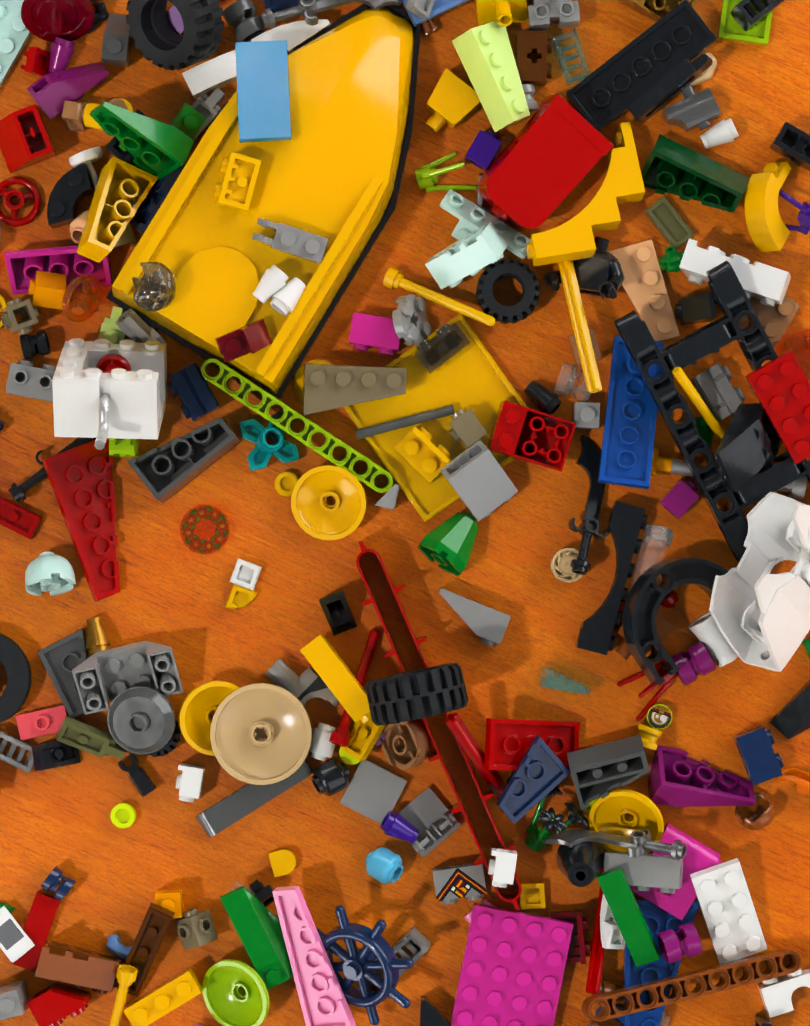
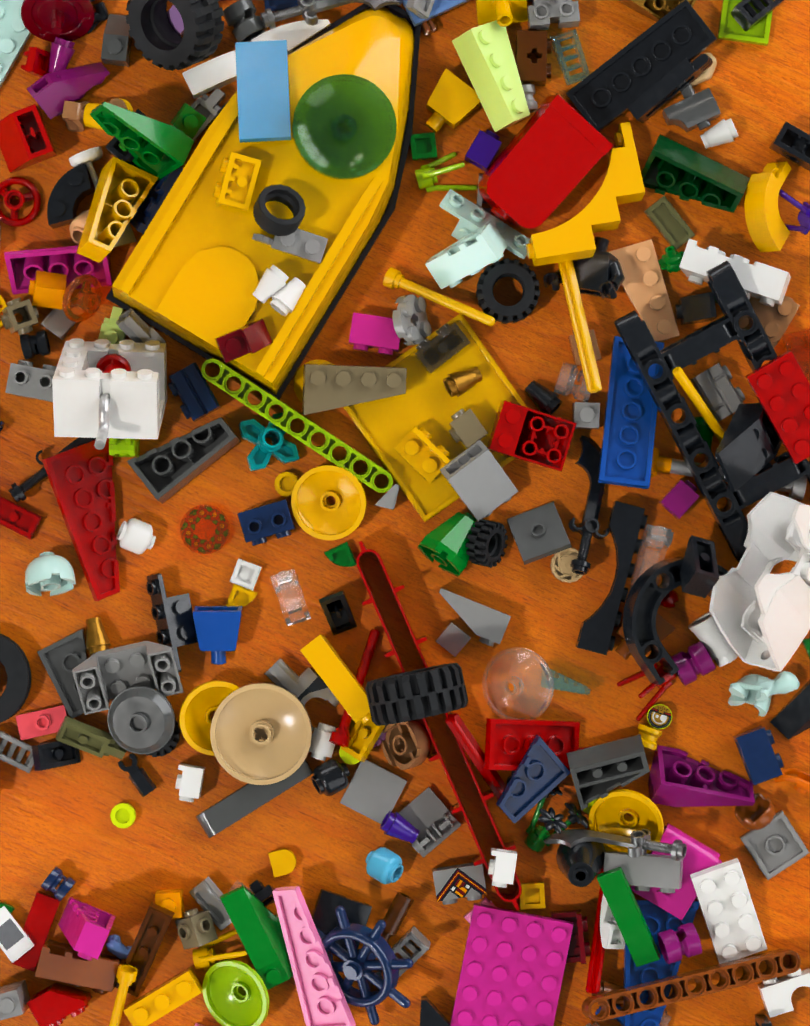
clear smoke piece [132,261,176,311] -> none
dark grey bar [355,405,455,440] -> none
none -> light grey slope [41,309,77,340]
none -> dark pink wedge [58,897,116,961]
none -> white head [117,518,156,555]
none -> black bracket [146,573,198,672]
none -> light grey tile [189,876,232,931]
none -> yellow plant [192,929,247,971]
none -> blue torso [193,606,242,665]
none -> dark blue brick [237,499,295,546]
none -> black tyre [253,184,306,236]
none -> clear brick [270,569,311,626]
none -> clear green dish [292,74,397,180]
none -> black slope [312,889,372,951]
none -> green tile [324,542,357,567]
none -> reddish brown cylinder [381,892,414,942]
none -> green tile [410,132,437,161]
none -> light grey slope [436,622,471,657]
none -> pearl gold cone [443,367,482,397]
none -> black tyre [466,519,508,568]
none -> clear dish [482,647,554,720]
none -> dark grey plate [507,501,572,565]
none -> black slope [680,535,719,598]
none -> light aqua animal [728,671,800,717]
none -> light grey tile [739,810,810,880]

